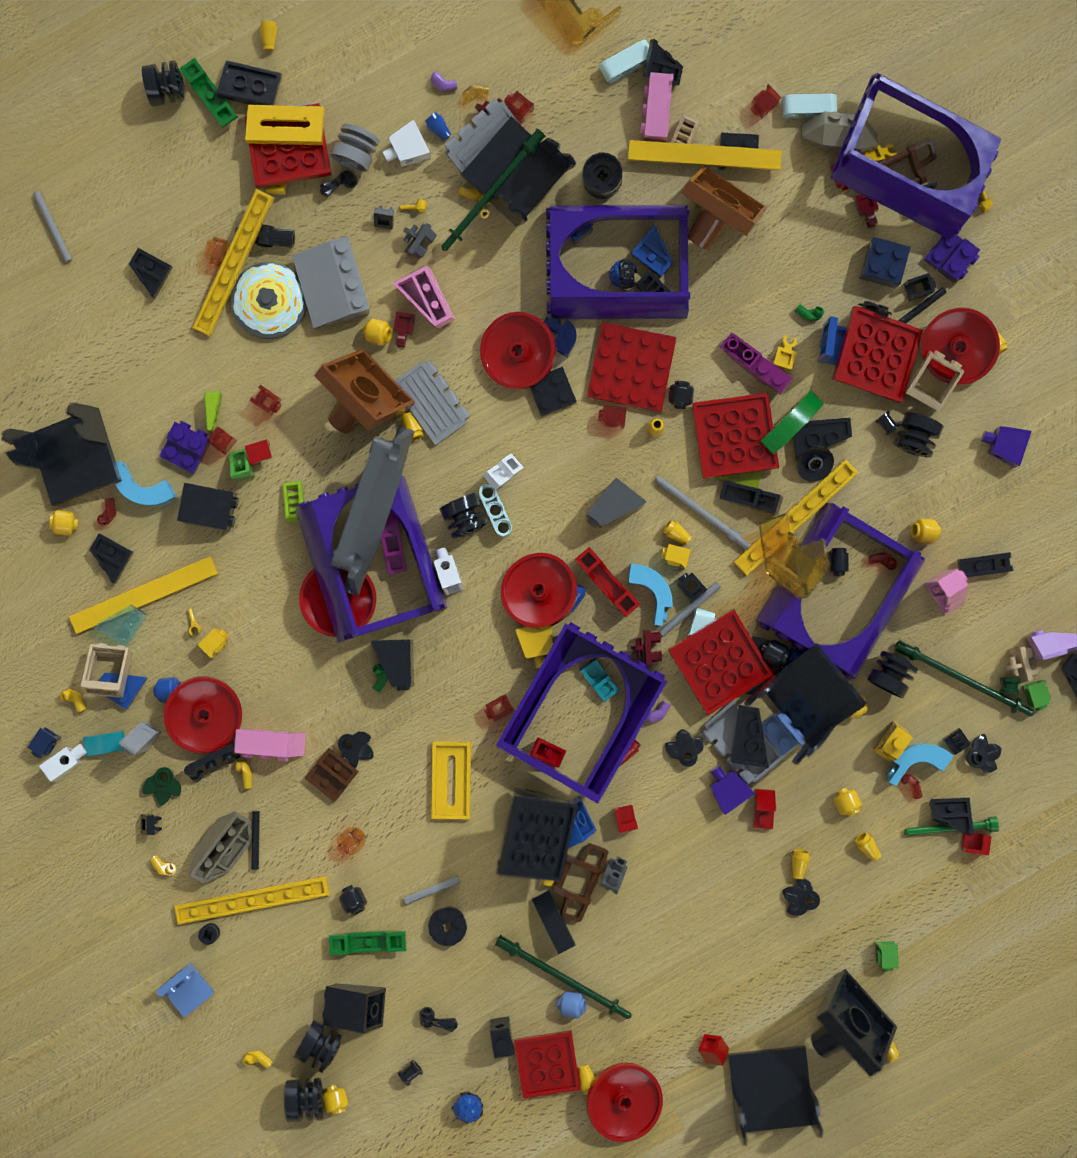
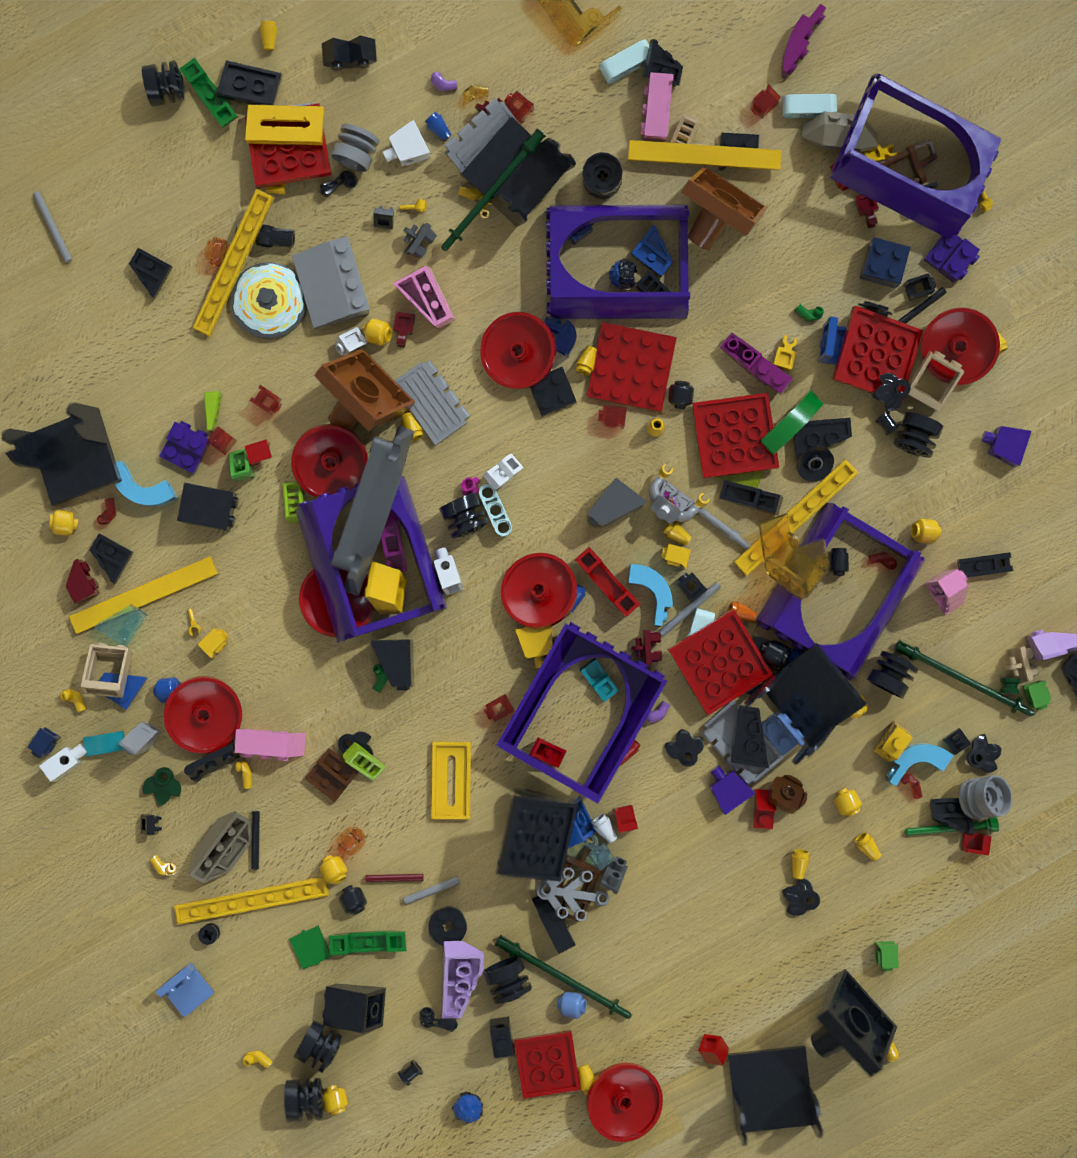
none -> dark red slope [65,559,100,604]
none -> green piece [289,925,332,969]
none -> red dish [291,424,368,498]
none -> yellow head [319,855,348,885]
none -> black brick [322,35,377,71]
none -> white bracket [334,327,368,357]
none -> lime slope [343,742,386,781]
none -> yellow slope [365,562,407,615]
none -> dark red bar [365,874,424,883]
none -> lavender wedge [442,941,484,1019]
none -> dark pink plate [461,477,480,496]
none -> black wheel [483,956,532,1004]
none -> light grey plant [536,867,609,921]
none -> yellow cone [576,346,597,376]
none -> clear light blue plate [584,835,615,871]
none -> white cone [592,814,617,844]
none -> light grey torso [649,464,710,524]
none -> orange cone [727,601,757,623]
none -> reddish brown plate [768,775,807,814]
none -> magenta slope [781,3,826,78]
none -> black plate [872,373,911,412]
none -> light grey wheel [959,775,1012,819]

